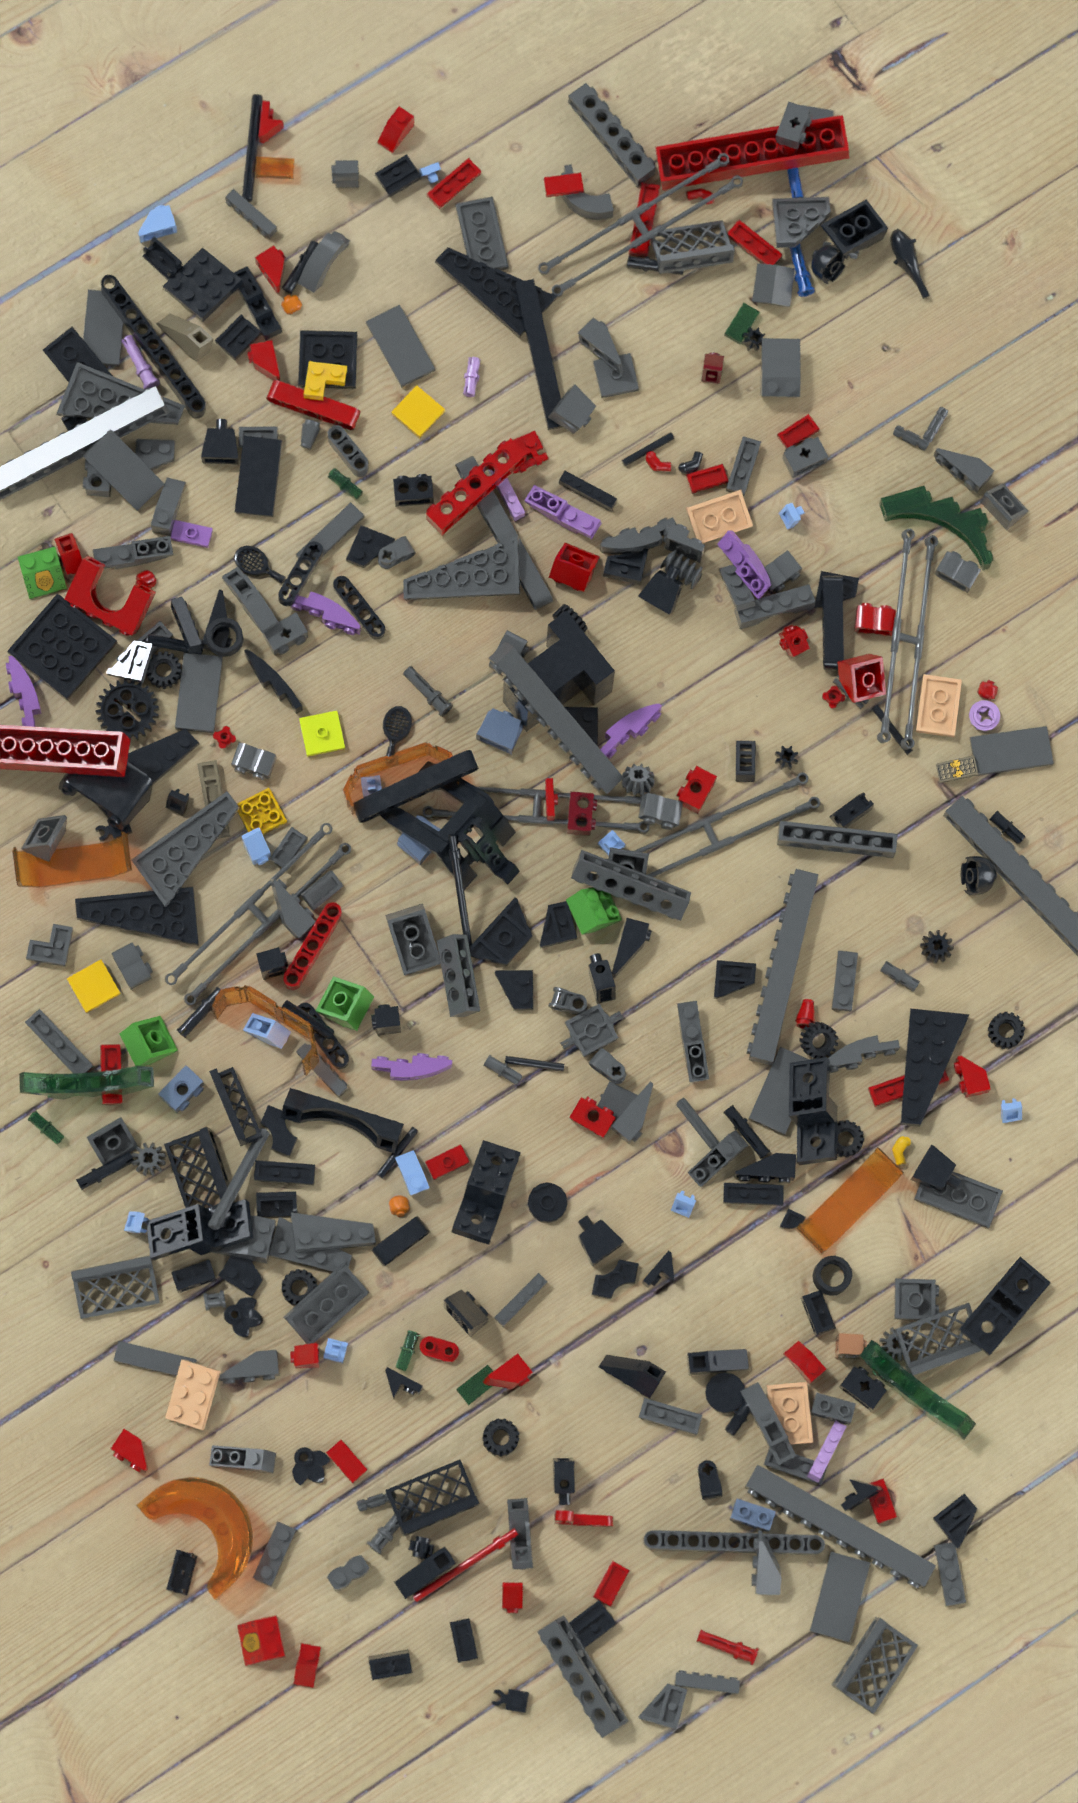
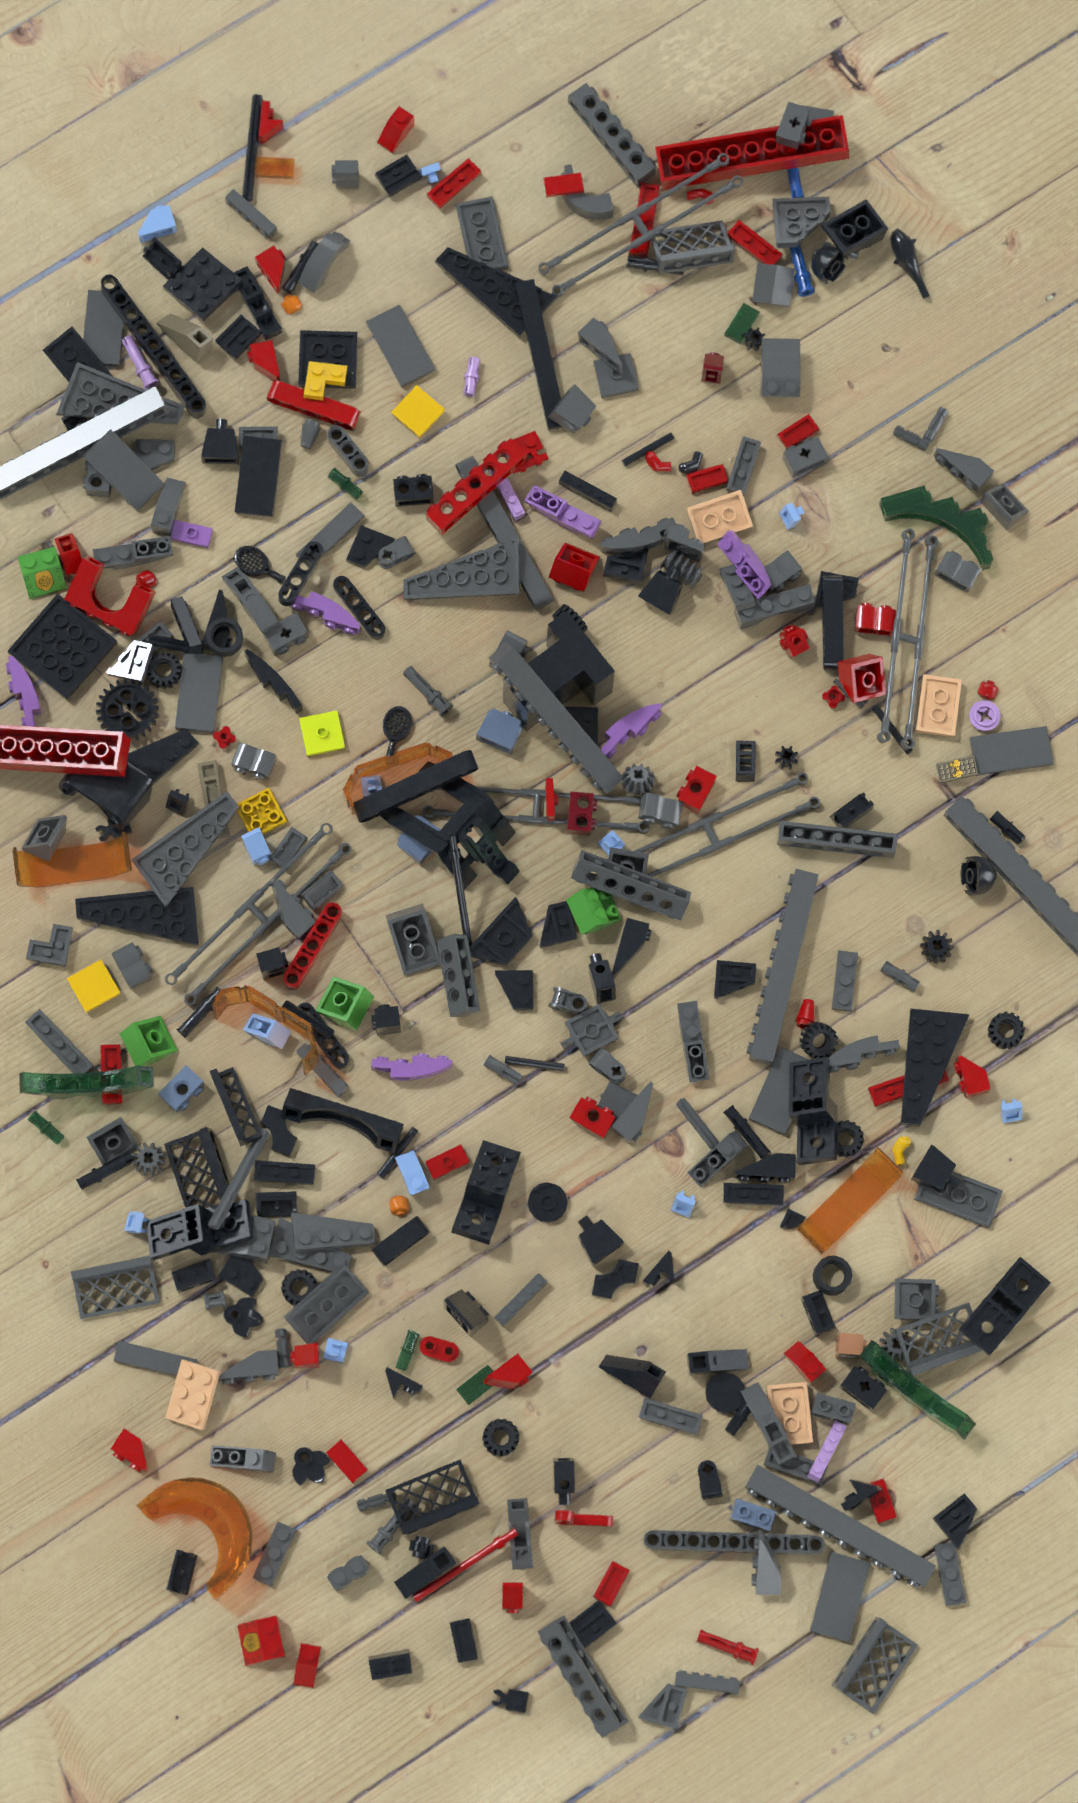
none -> dark grey axle [275,1328,291,1368]

